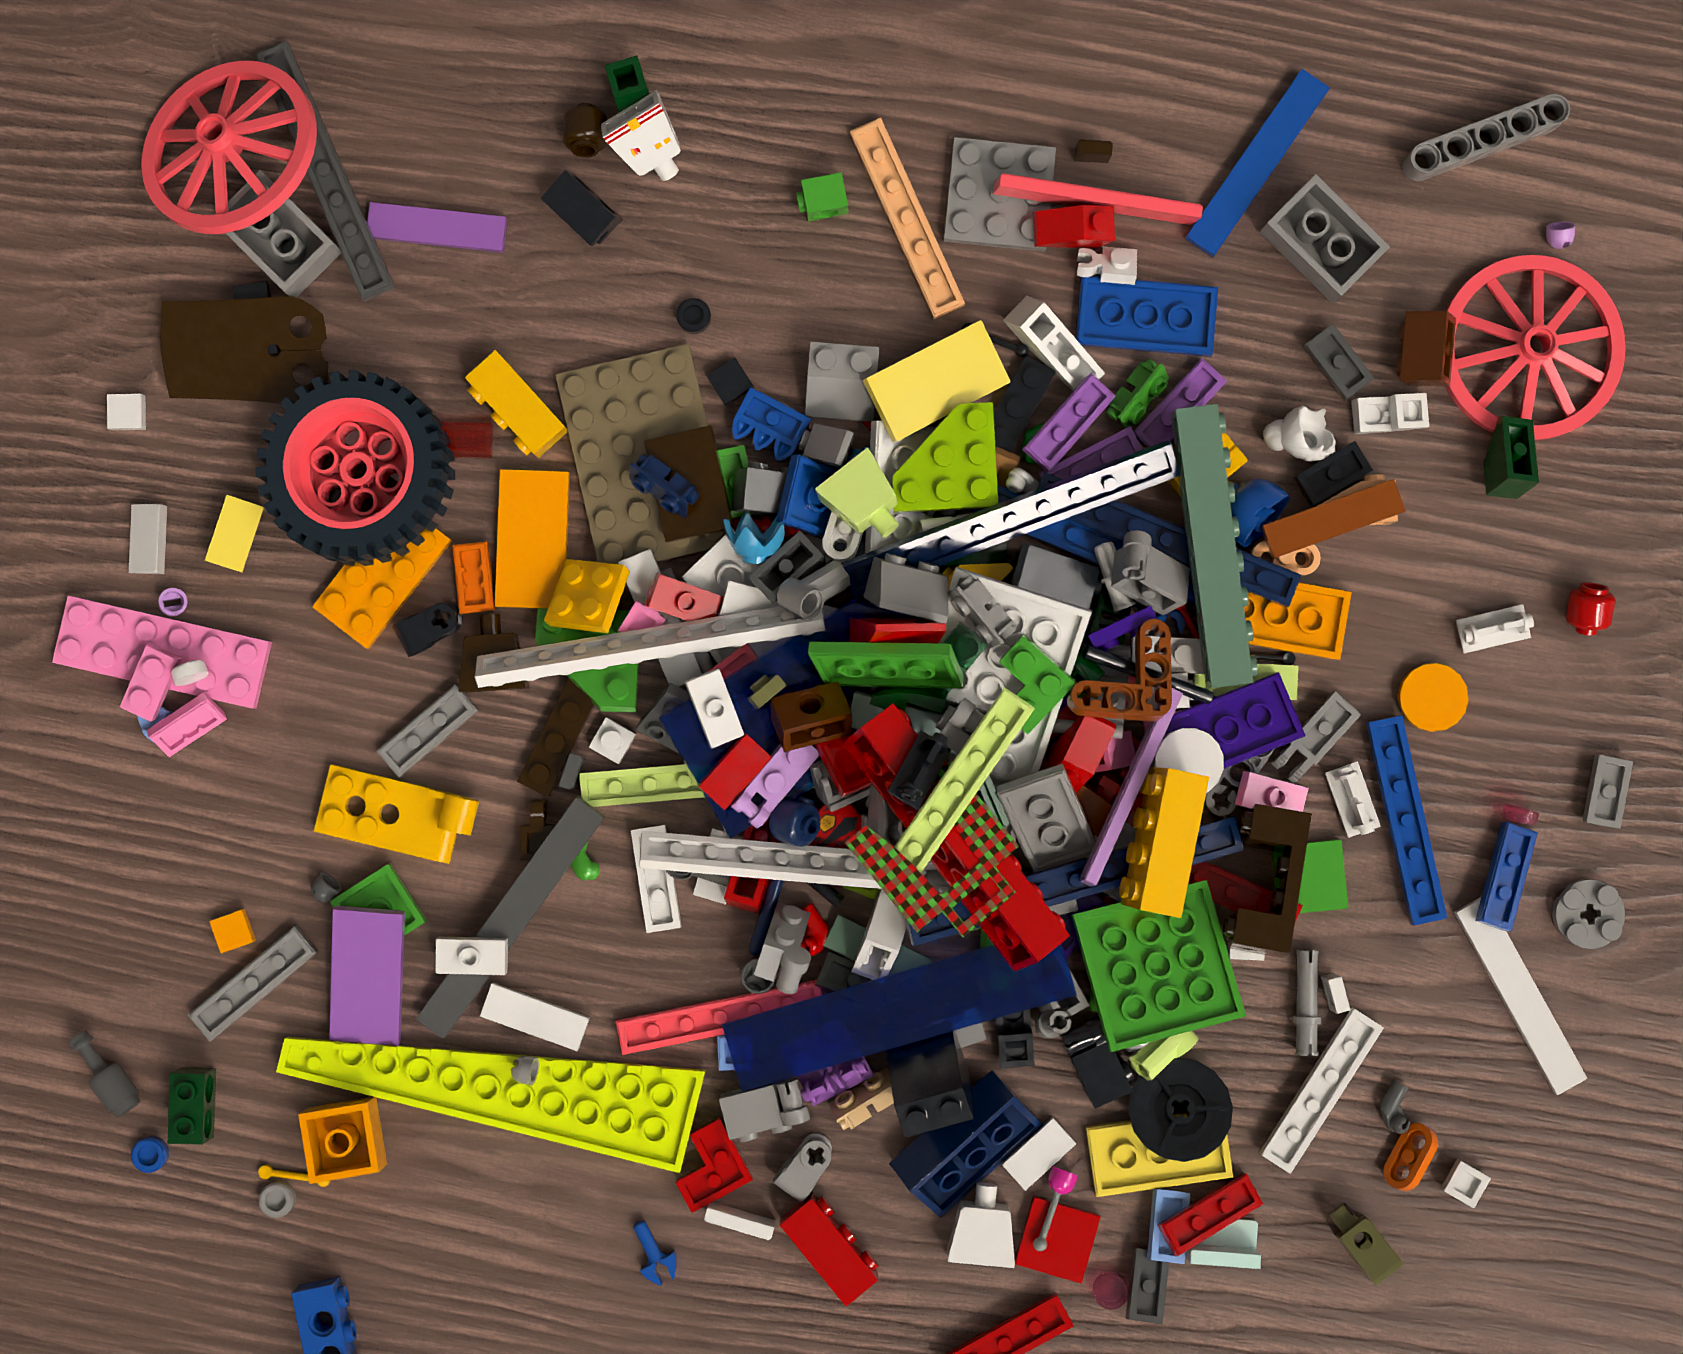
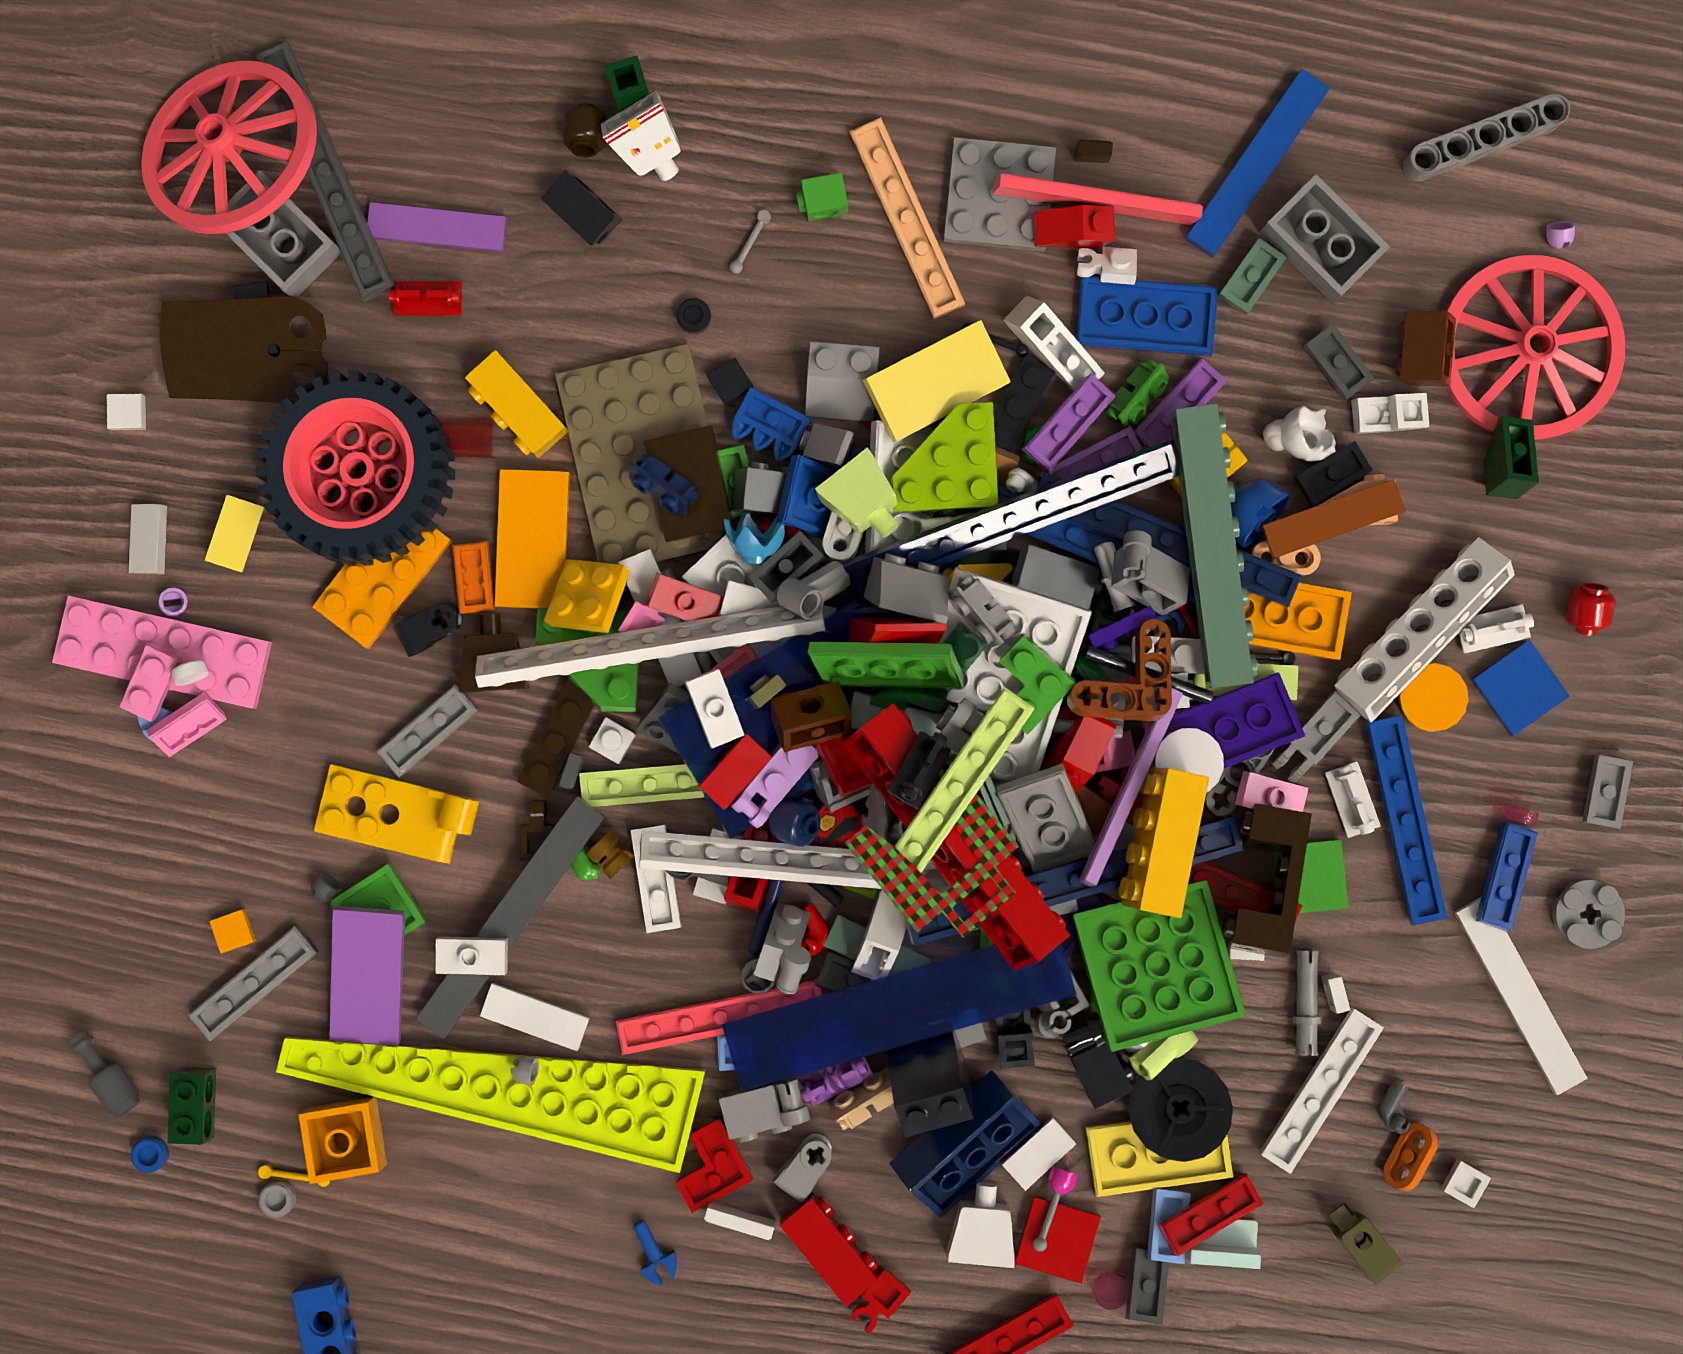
none -> red hinge [389,281,462,316]
none -> pearl gold wheel [586,831,634,879]
none -> light grey hinge [729,210,771,274]
none -> red plate [851,1267,911,1334]
none -> sand green plate [1218,238,1287,316]
none -> white brick [1334,537,1515,723]
none -> blue tile [1471,640,1569,736]

